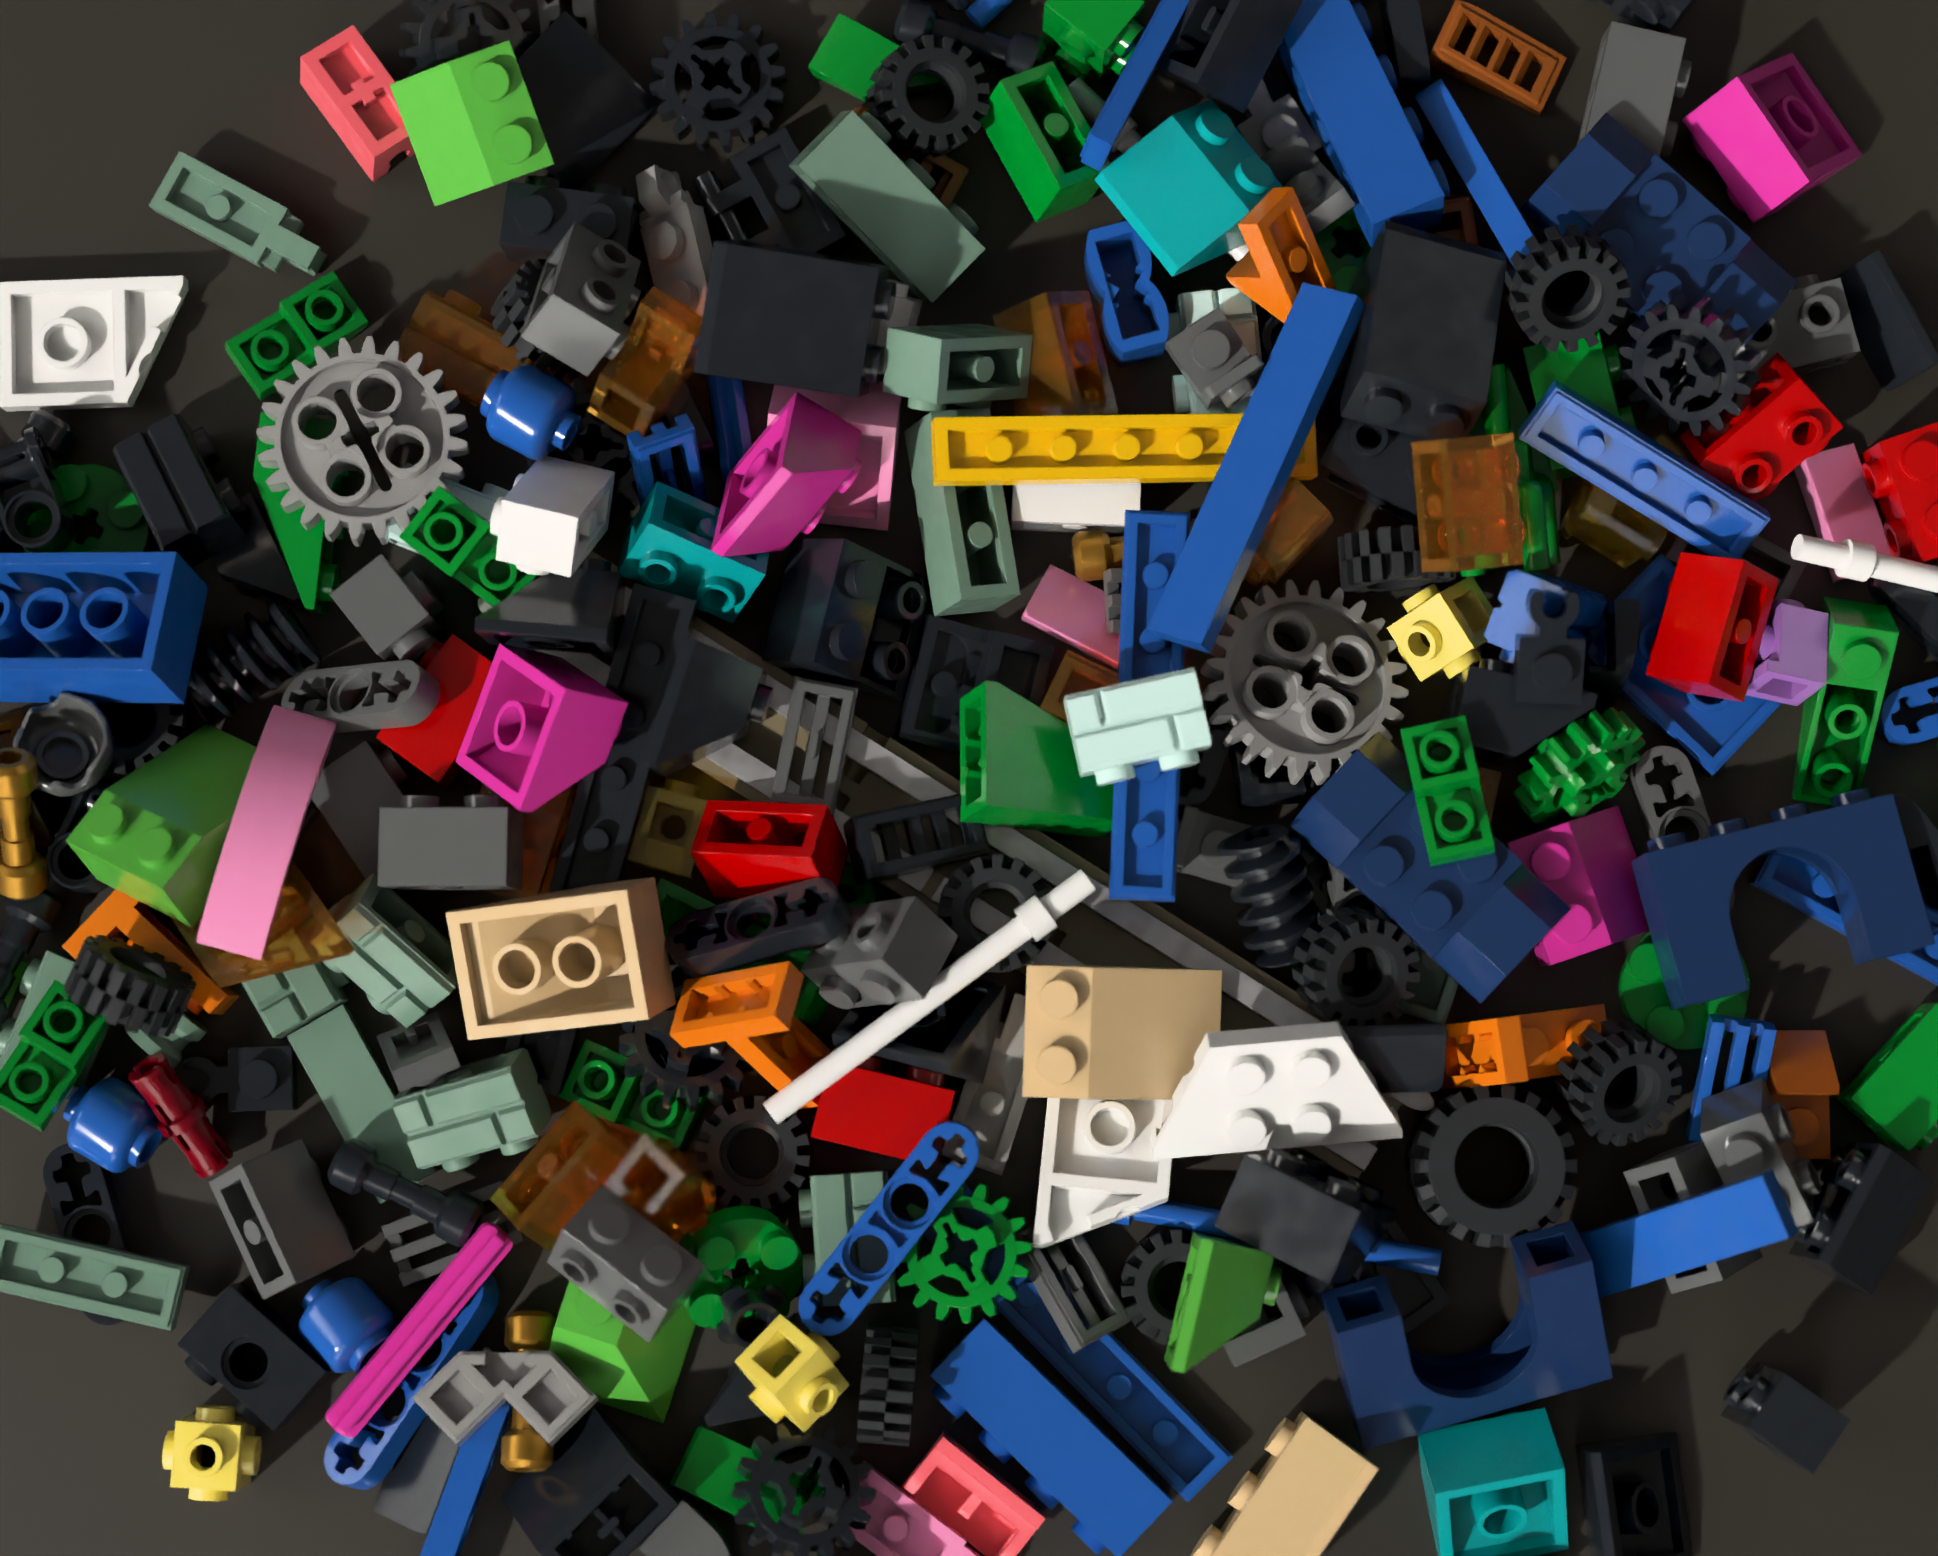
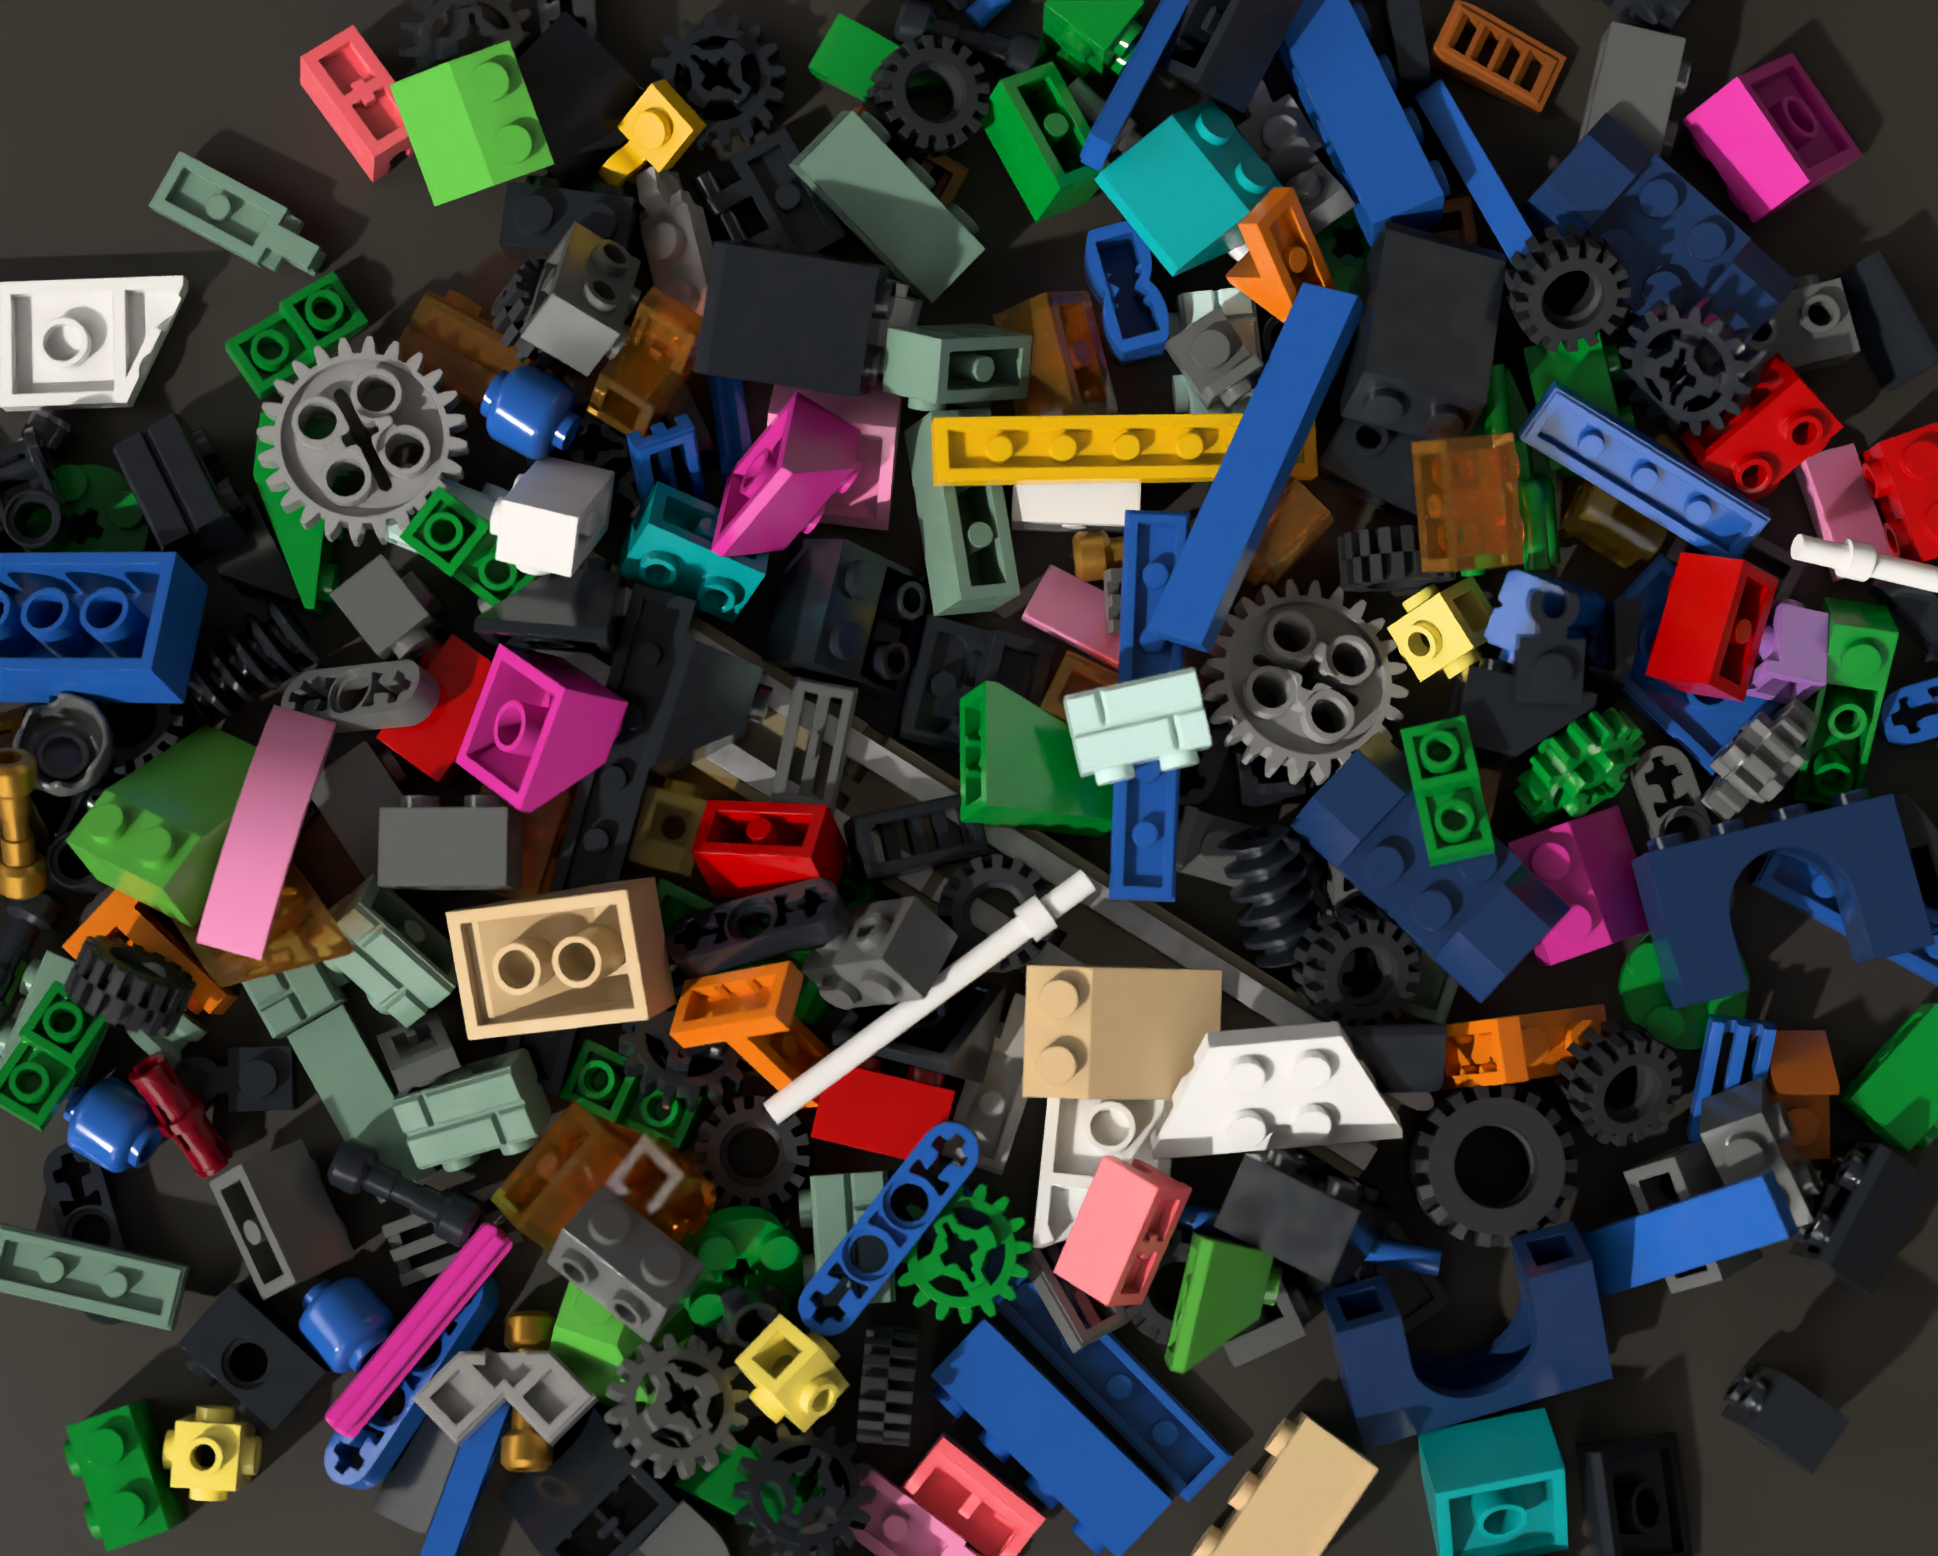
none -> green brick [64,1398,186,1552]
none -> yellow plate [598,79,707,187]
none -> dark grey gear [604,1334,749,1480]
none -> coral hinge [1053,1155,1192,1306]
none -> dark grey gear [1701,698,1819,821]

